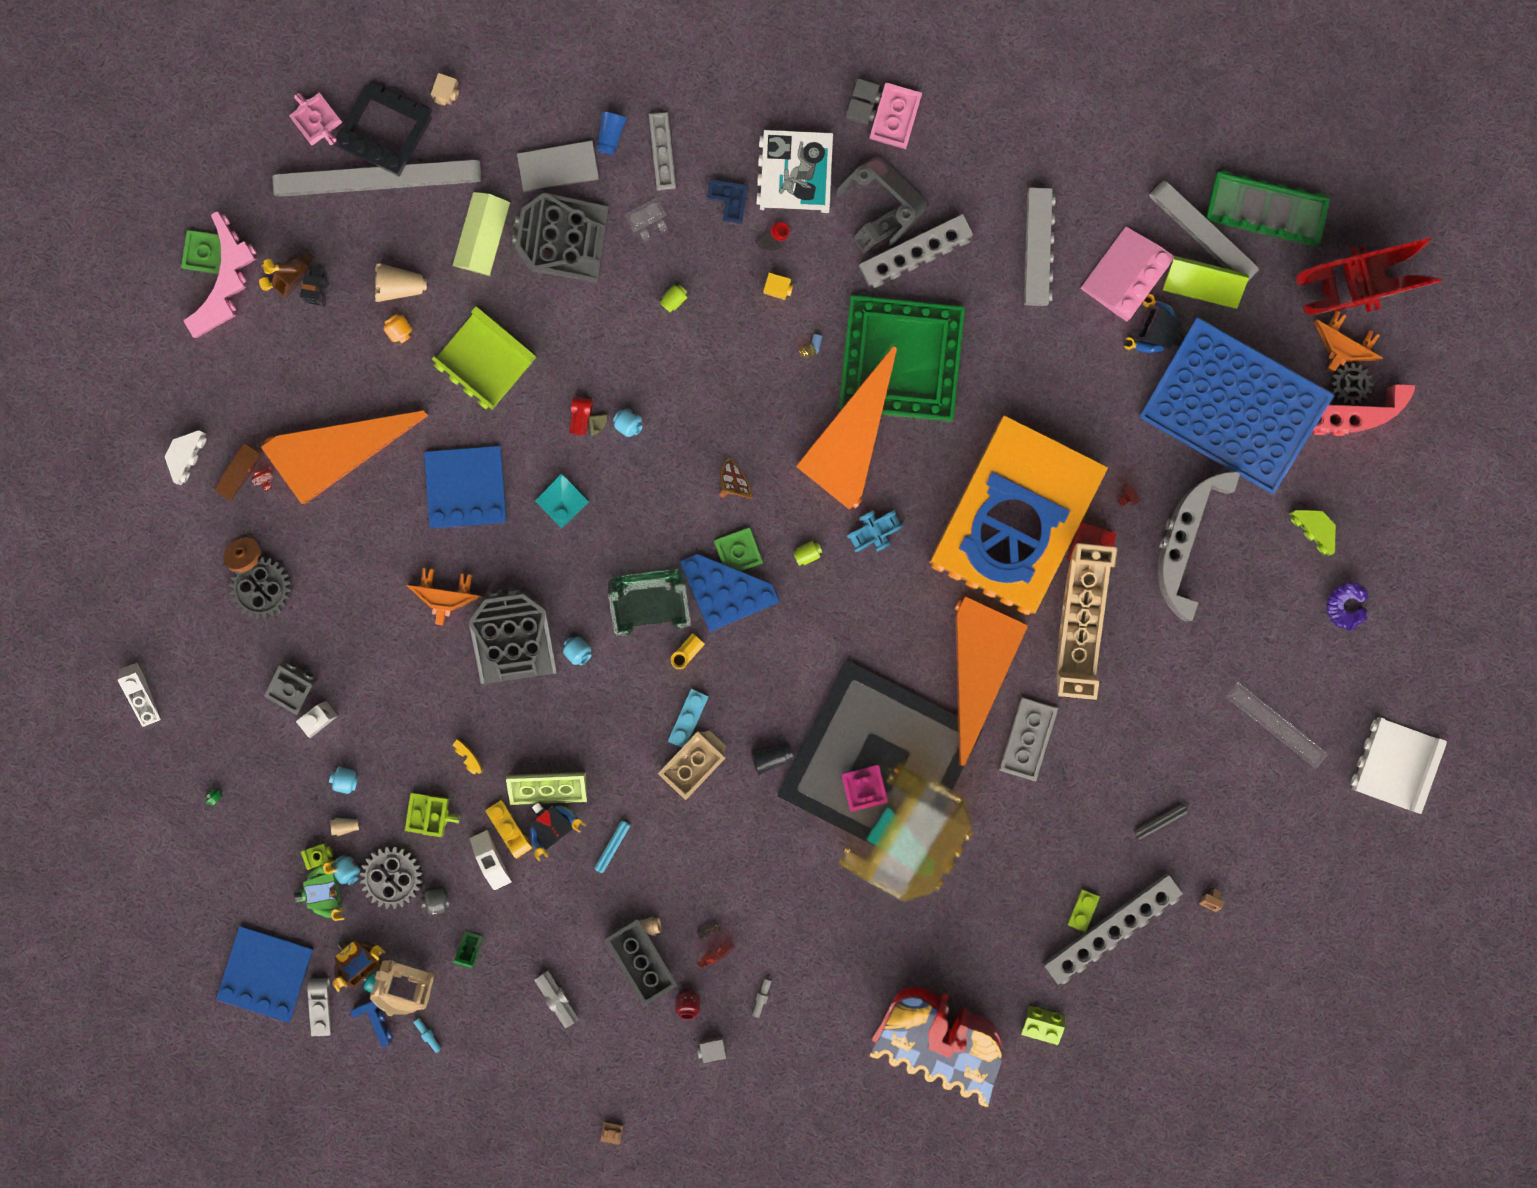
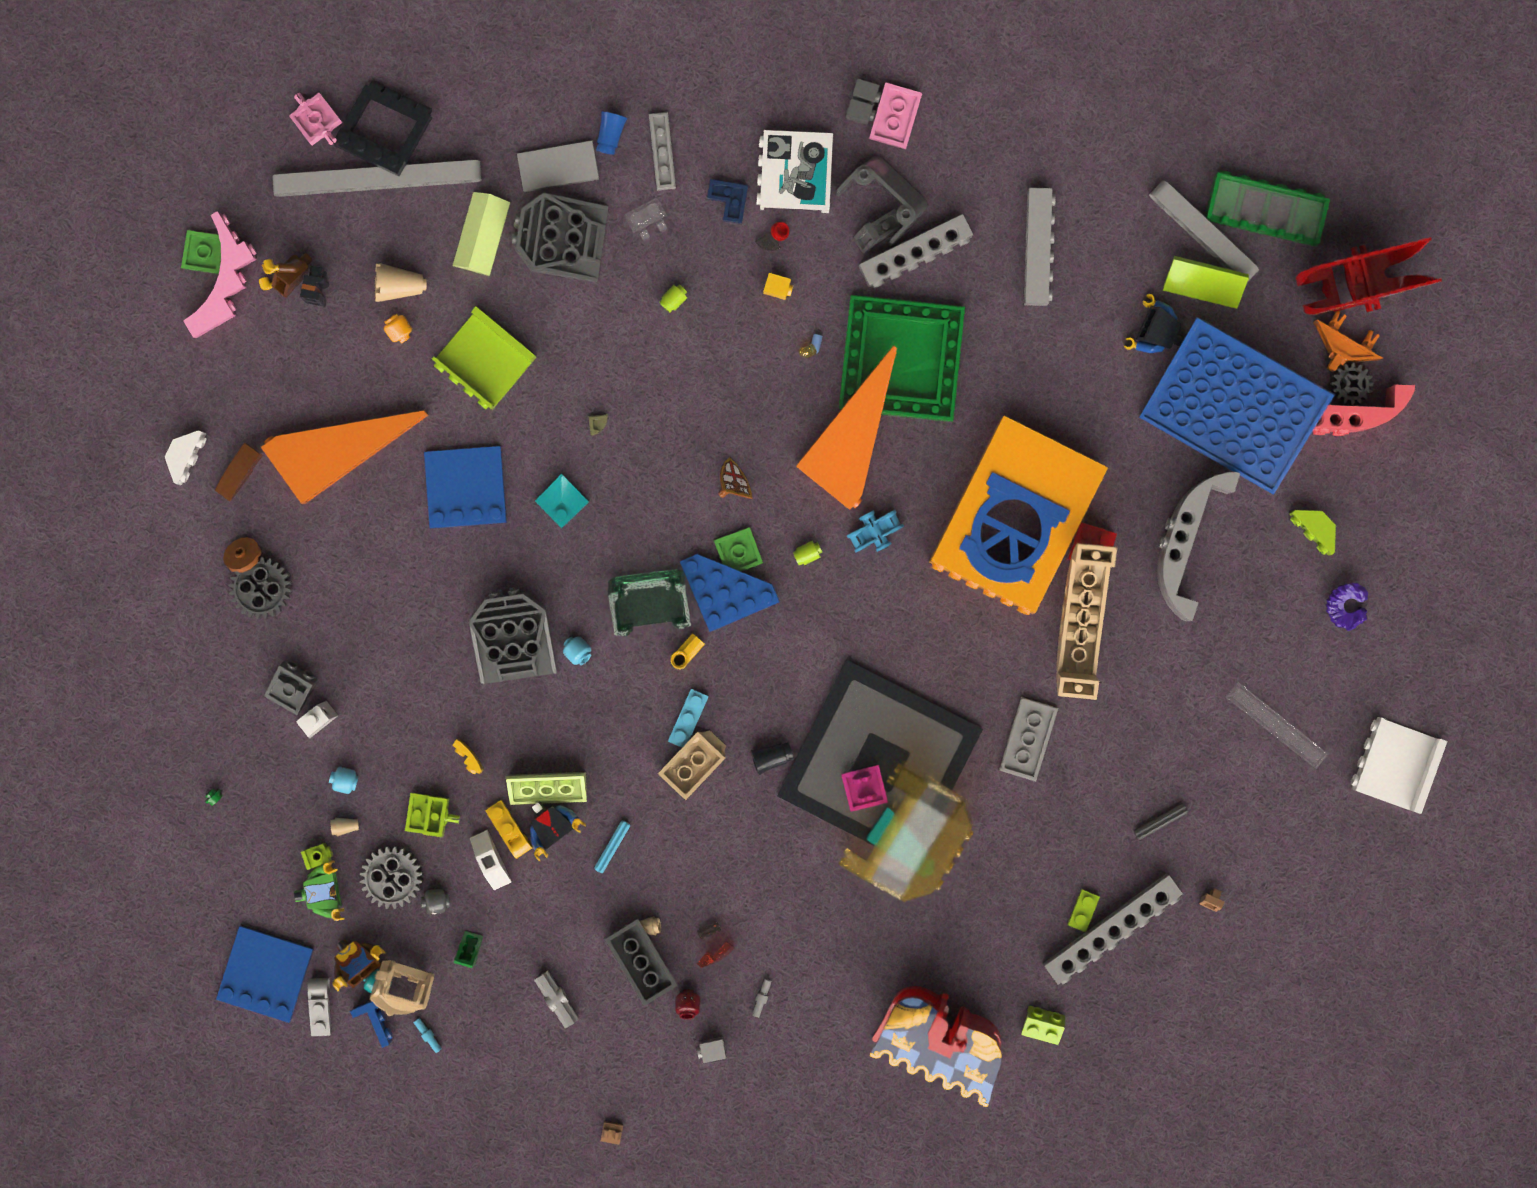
white slope [117,663,161,727] -> none
clear red tile [251,467,273,491] -> none
medium azure head [332,855,360,885] -> none
orange connector [406,568,483,625] -> none
tan brick [431,73,459,106] -> none
red piece [569,396,593,436] -> none
medium azure head [613,408,643,437] -> none
orange slope [954,597,1028,766] -> none
bright pink slope [1081,227,1174,322] -> none
clear red tile [1117,485,1141,507] -> none

